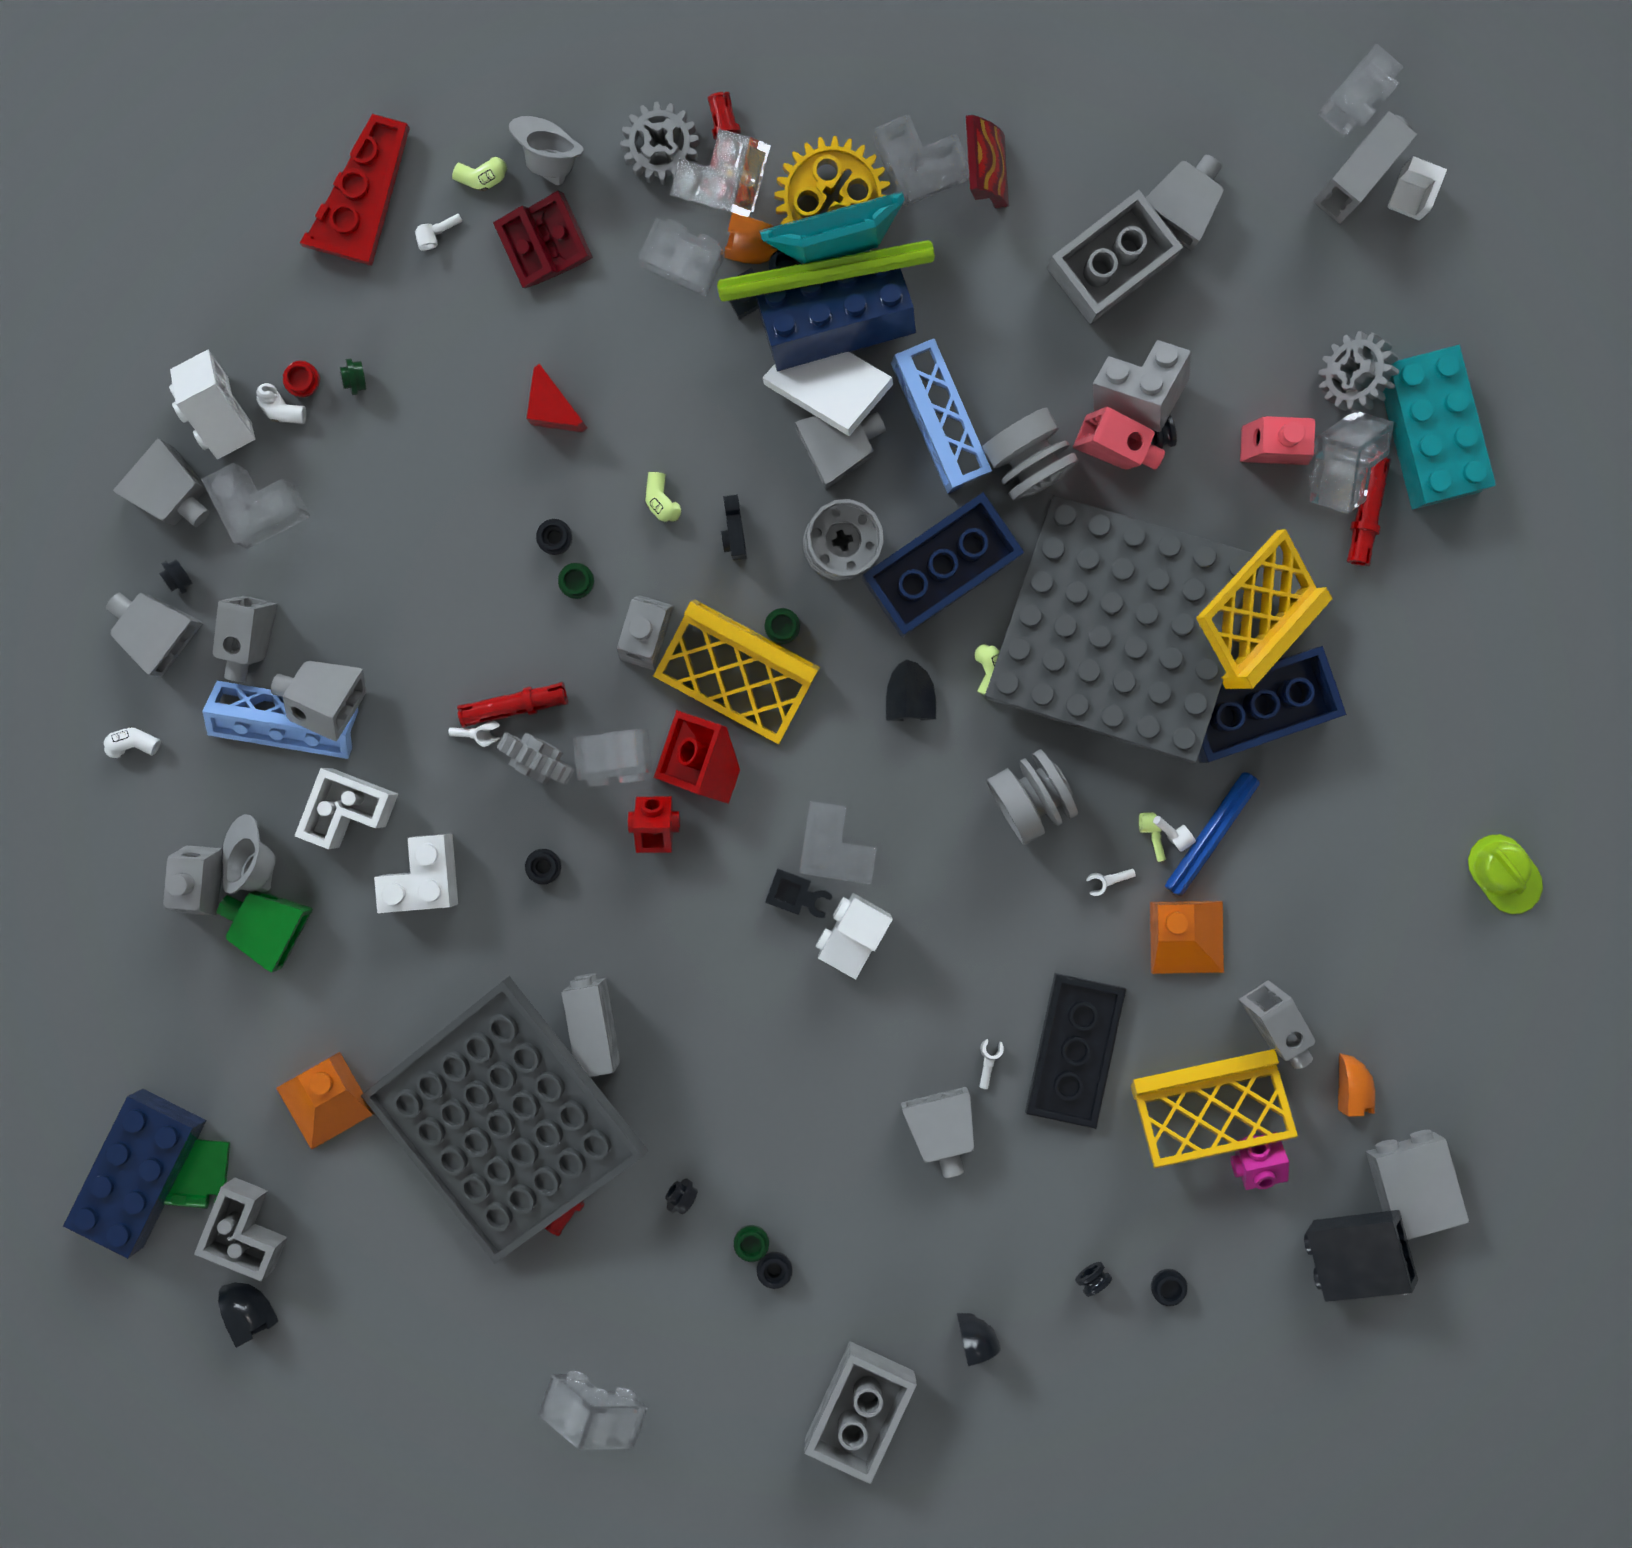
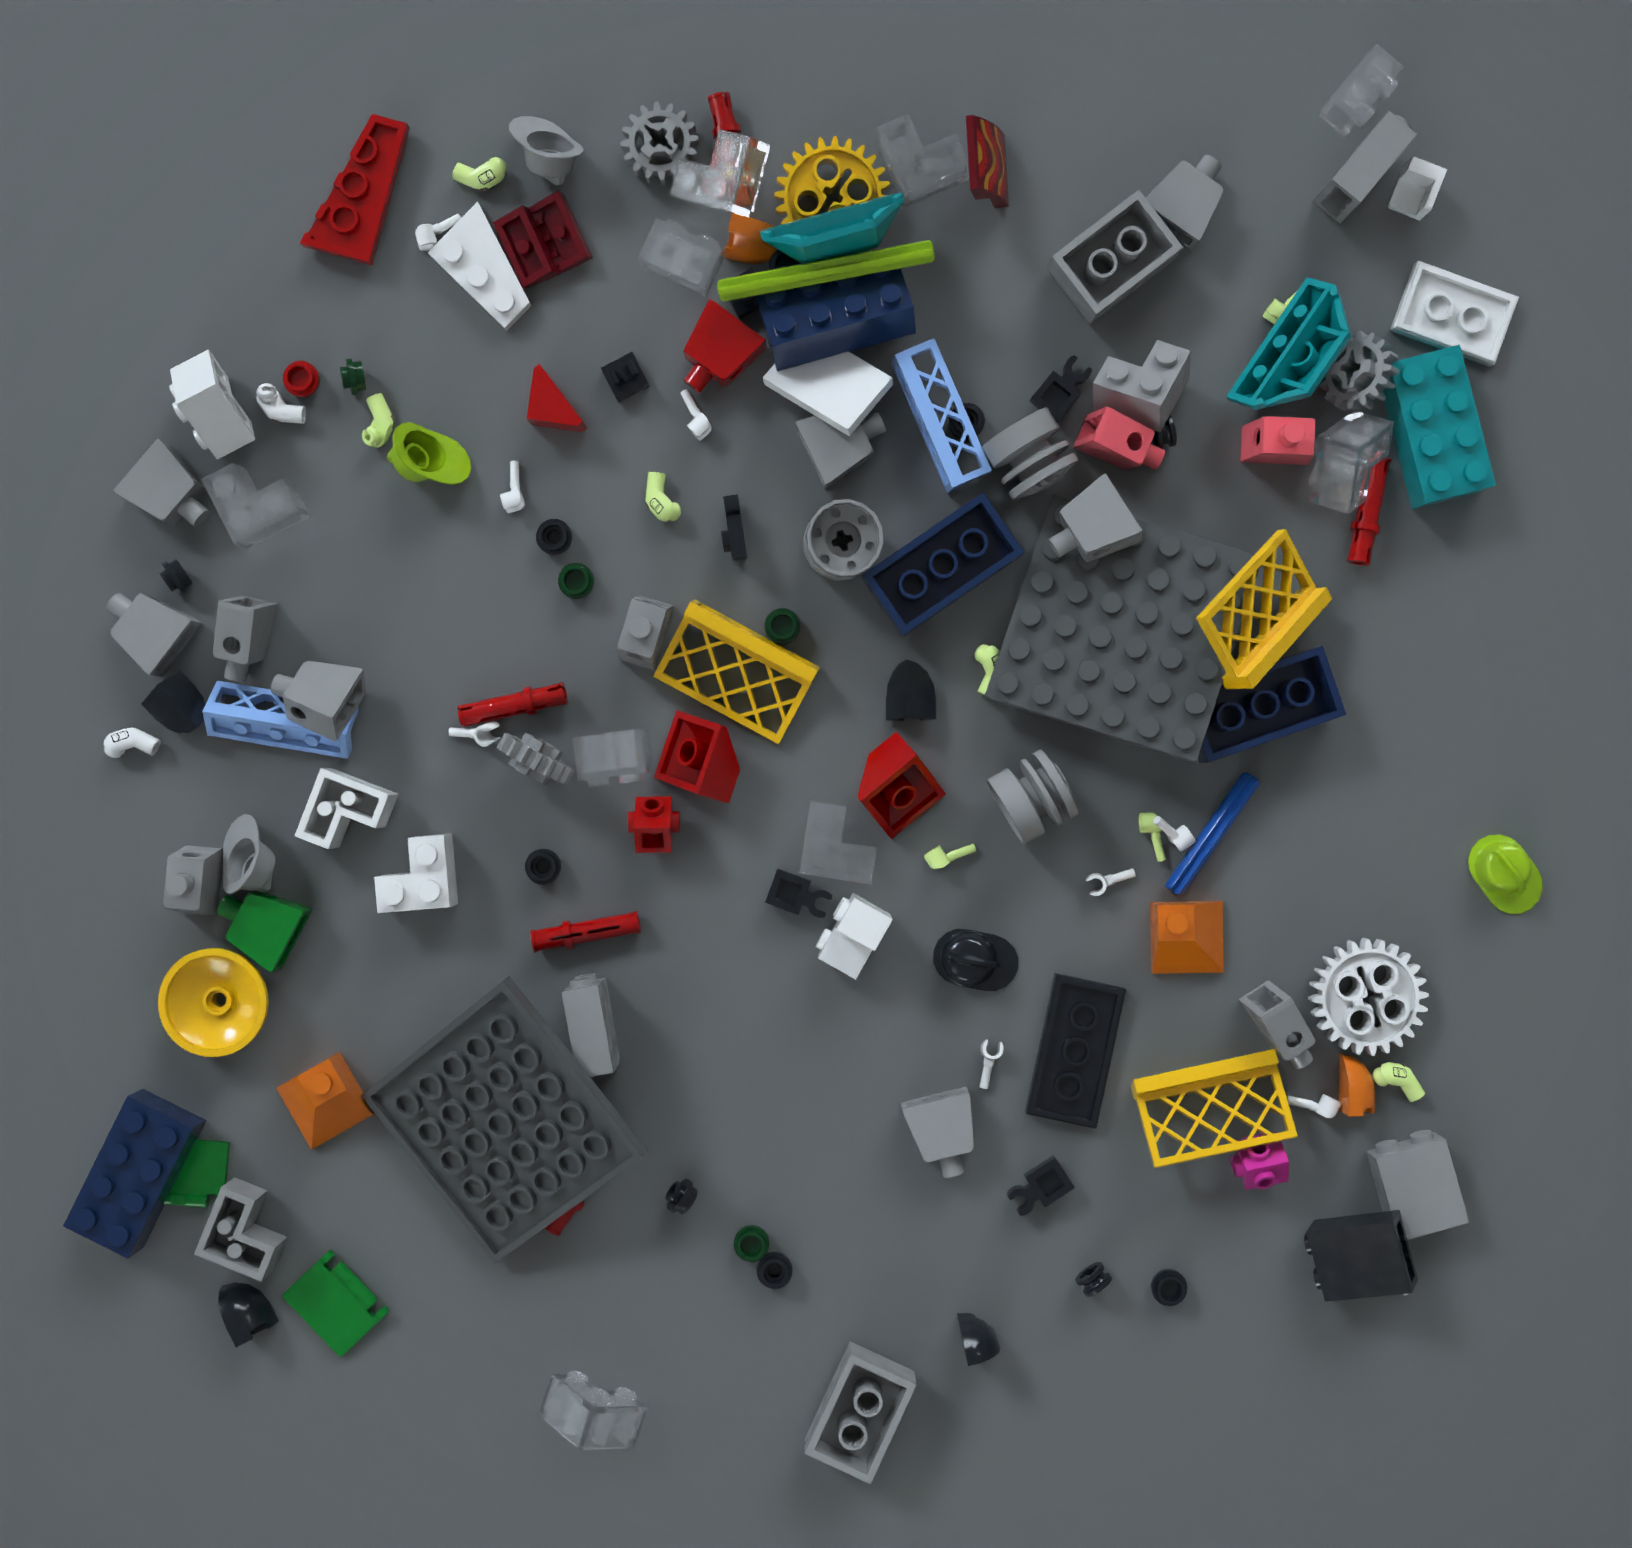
none -> black brick [141,670,205,733]
none -> yellow dish [158,948,269,1057]
none -> green piece [281,1249,389,1357]
none -> yellowish green arm [362,393,395,448]
none -> lime piece [387,422,471,485]
none -> white wing [428,201,532,331]
none -> white hand [500,461,525,513]
none -> red pin [530,911,641,953]
none -> black tile [601,352,650,403]
none -> white hand [680,389,712,441]
none -> red torso [683,299,767,394]
none -> red slope [857,732,946,839]
none -> yellowish green hand [924,844,976,869]
none -> black piece [933,929,1018,991]
none -> black plate [949,403,985,440]
none -> black plate [1006,1155,1075,1216]
none -> black plate [1029,355,1092,423]
none -> light grey torso [1048,473,1142,562]
none -> teal wedge [1226,277,1352,410]
none -> yellowish green hand [1263,290,1298,324]
none -> white hand [1287,1094,1341,1118]
none -> white gear [1308,938,1429,1056]
none -> yellowish green arm [1373,1062,1425,1102]
none -> white tile [1390,261,1519,367]

